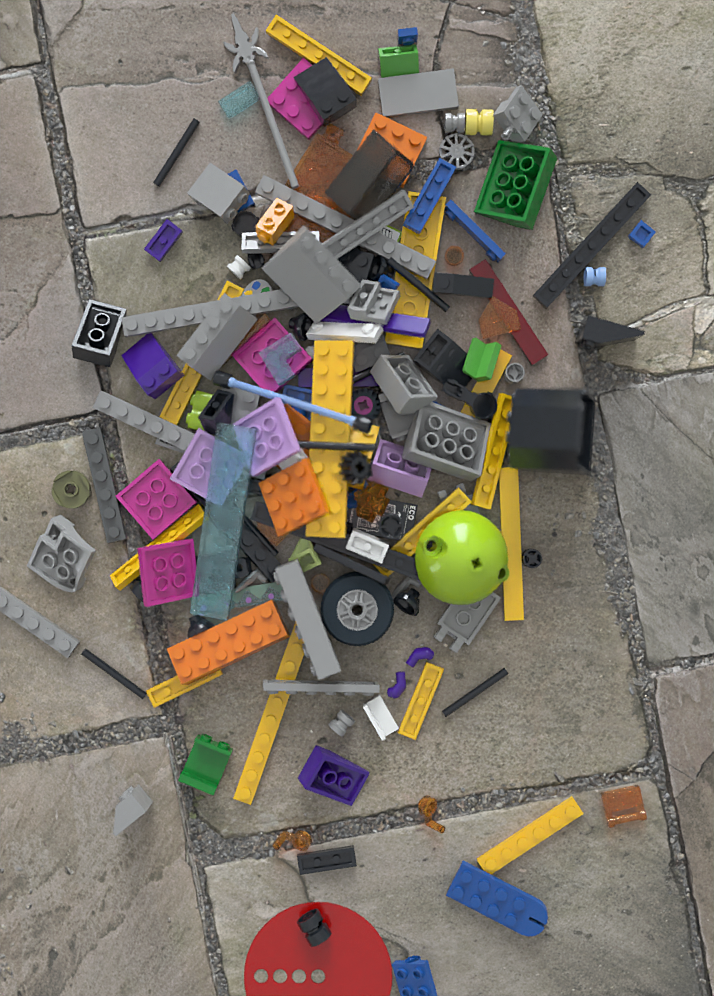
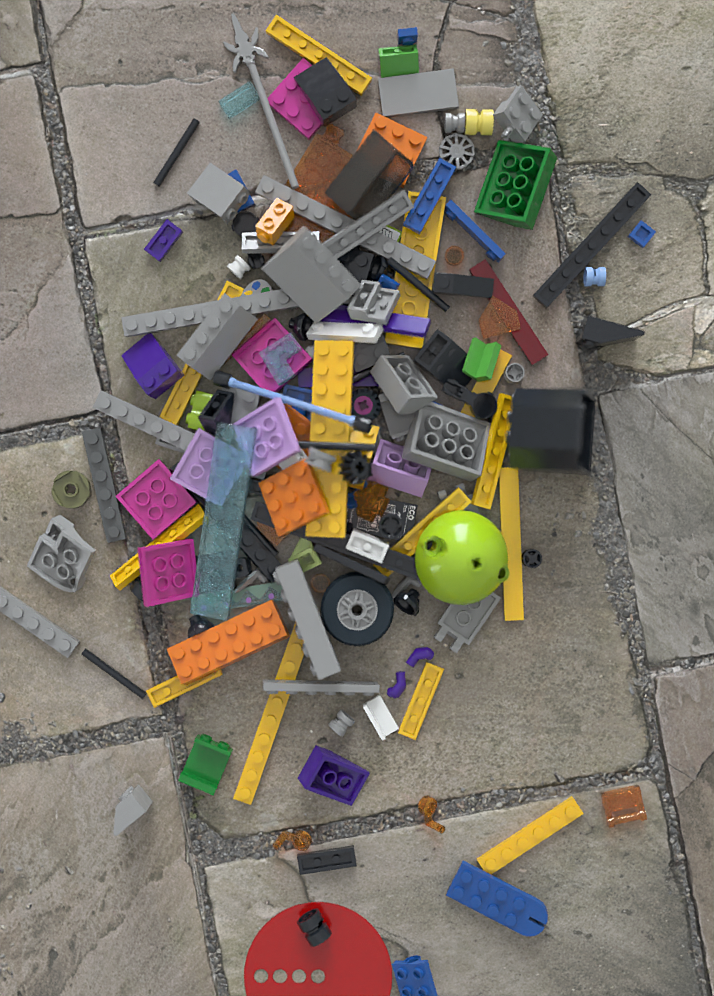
black slope [72,299,126,368] -> none
black bar [442,668,509,717] -> none
none -> light grey wheel [304,447,336,472]

